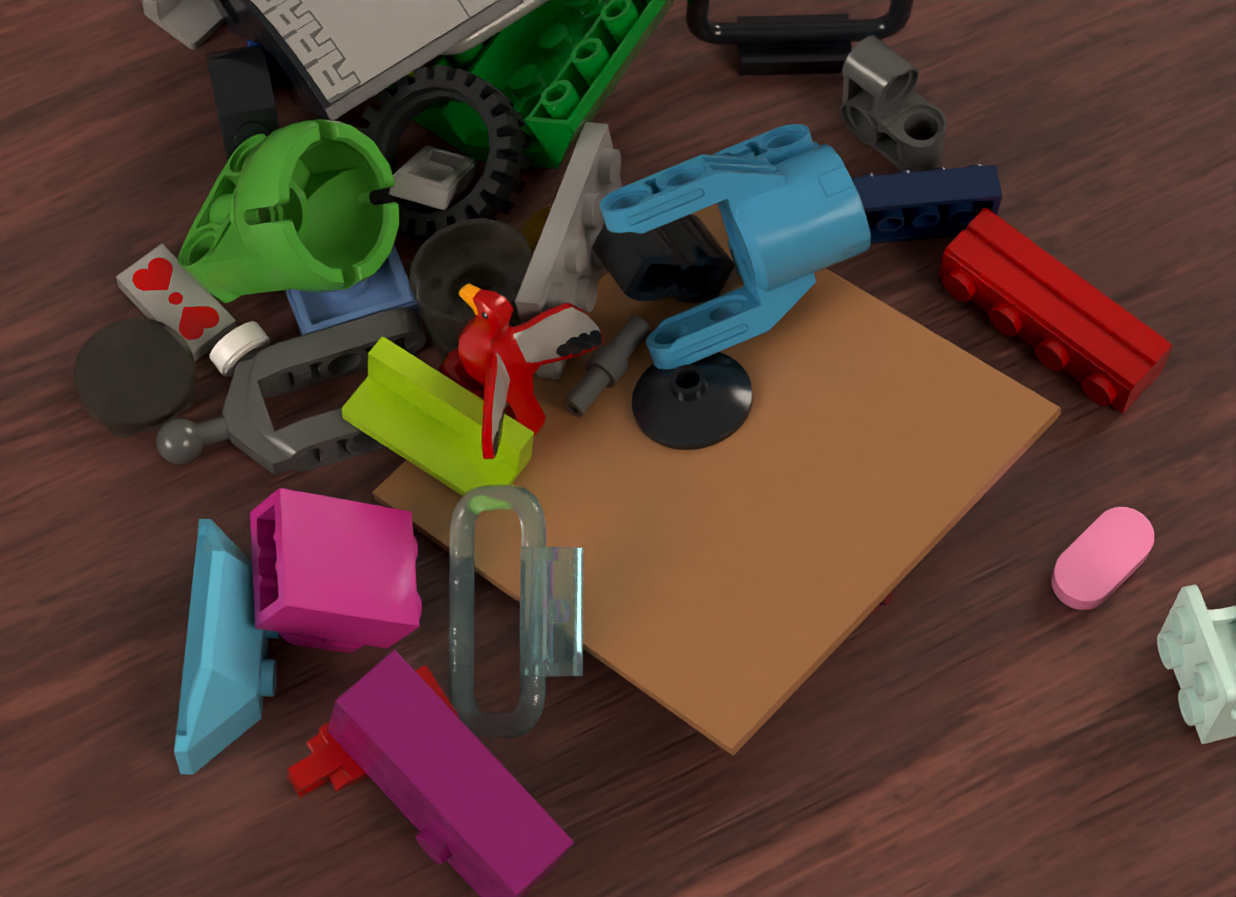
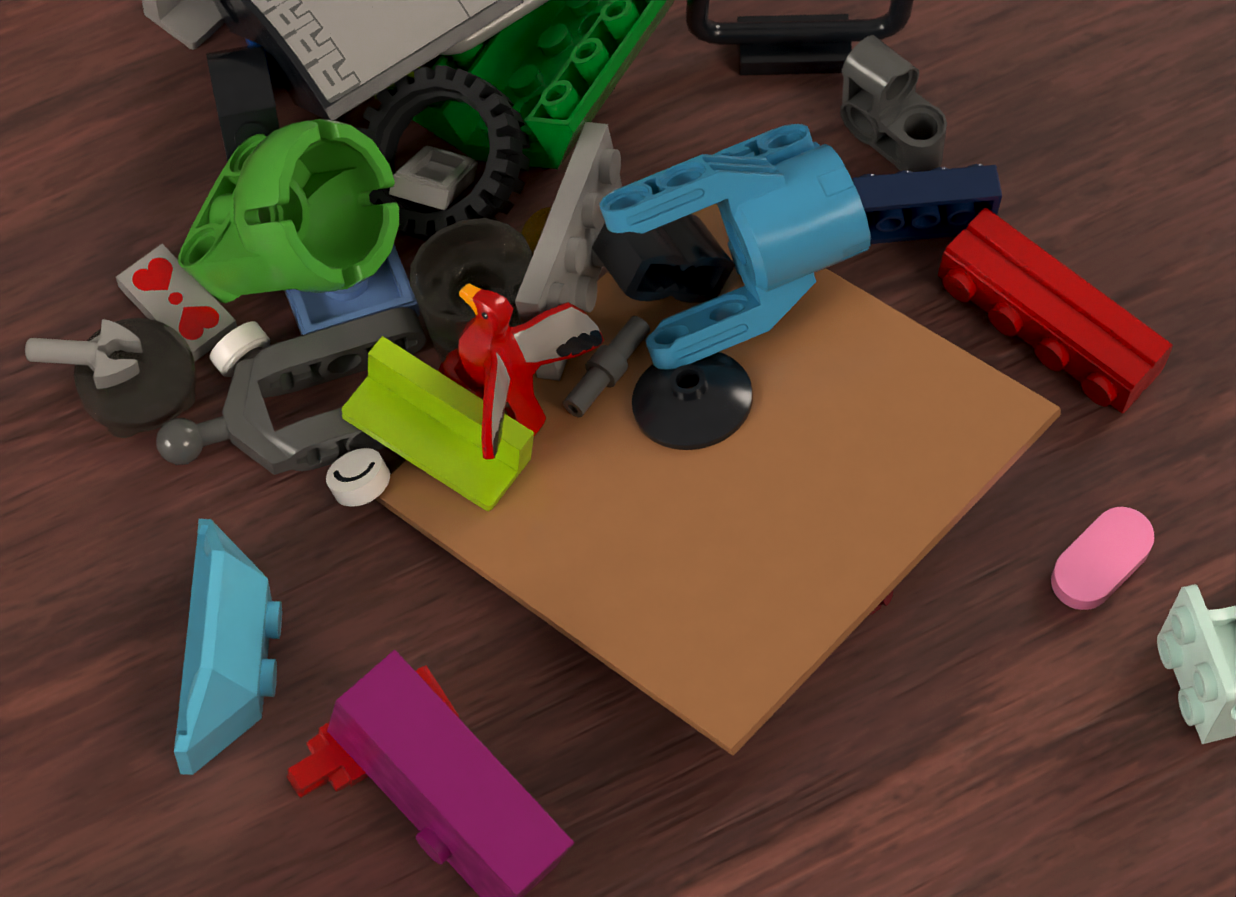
dark pink brick [250,488,422,653] -> none
clear light blue bar [449,485,583,739] -> none
none -> light grey bar [25,319,143,389]
none -> white tile [326,448,390,507]

